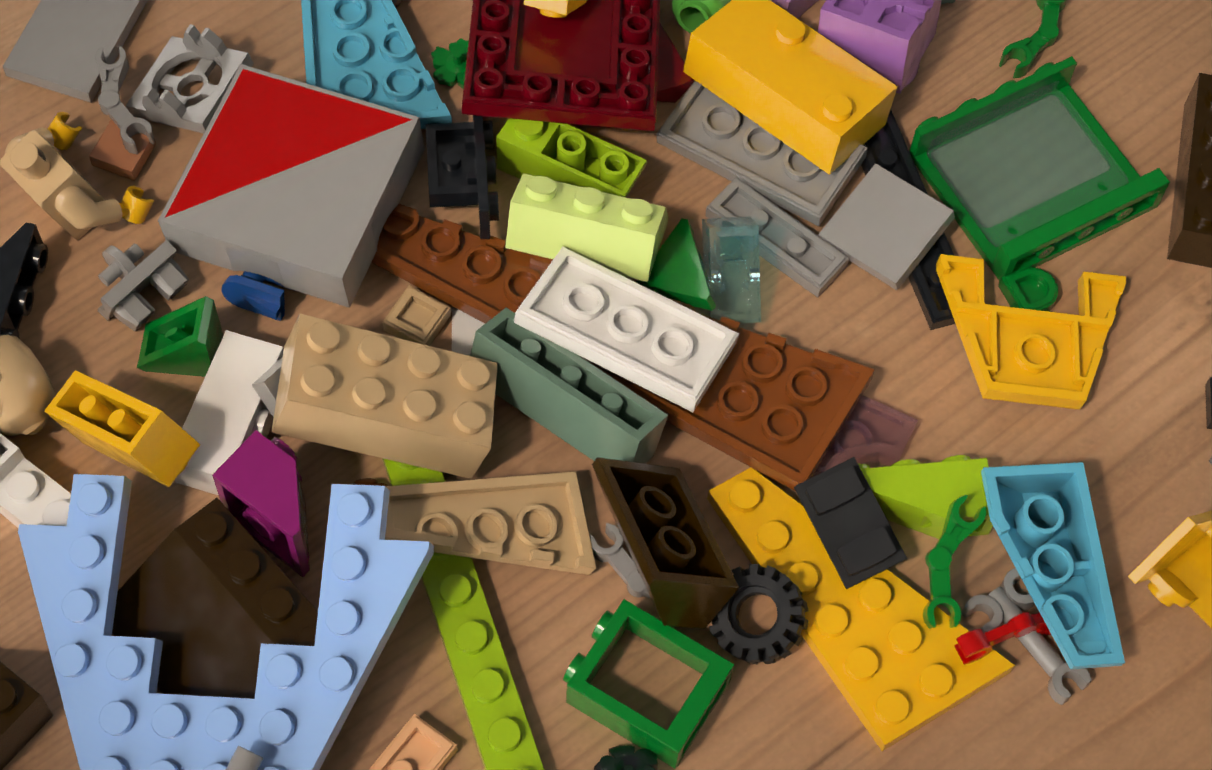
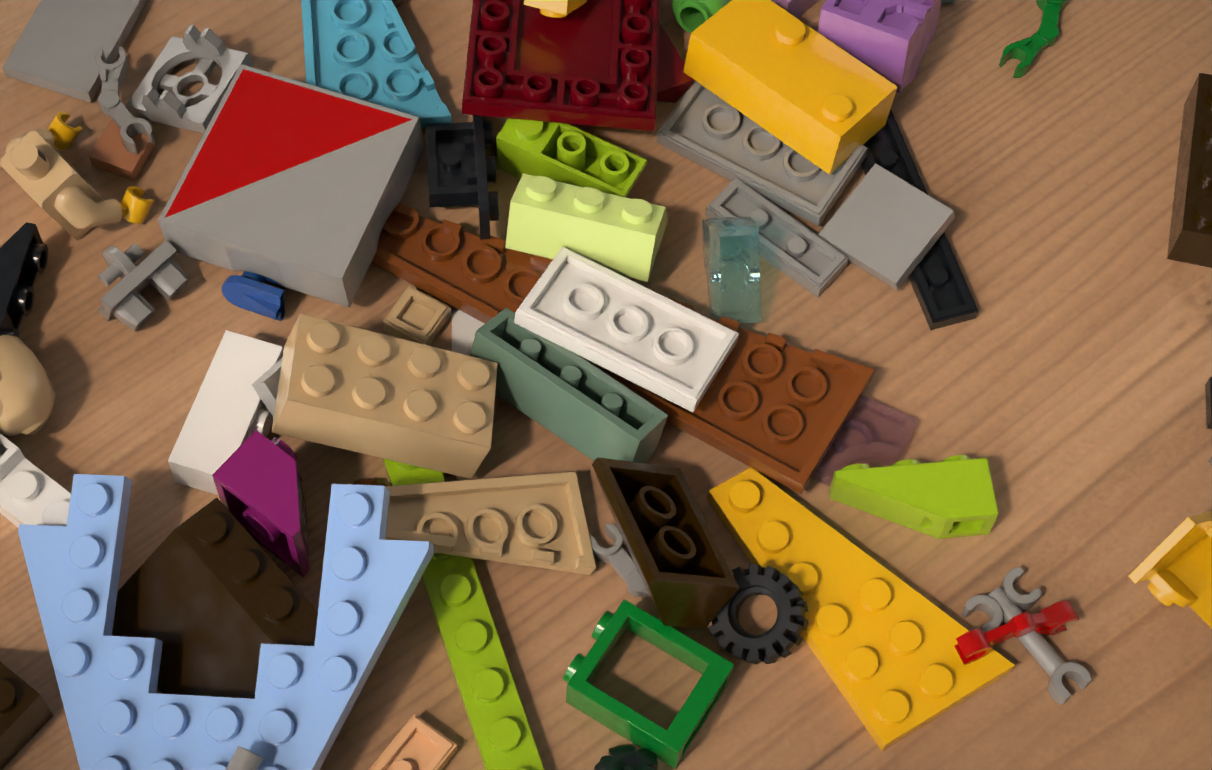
yellow brick [44,370,201,487] -> none
green slope [137,296,223,377] -> none
green plant [431,38,469,89] -> none
green tile [636,218,716,311] -> none
black piece [794,457,907,589] -> none
panel [909,56,1170,281] -> none
green piece [923,495,986,629] -> none
yellow wing [936,254,1126,410] -> none
medium azure wedge [981,462,1125,669] -> none
green tile [998,267,1058,312] -> none

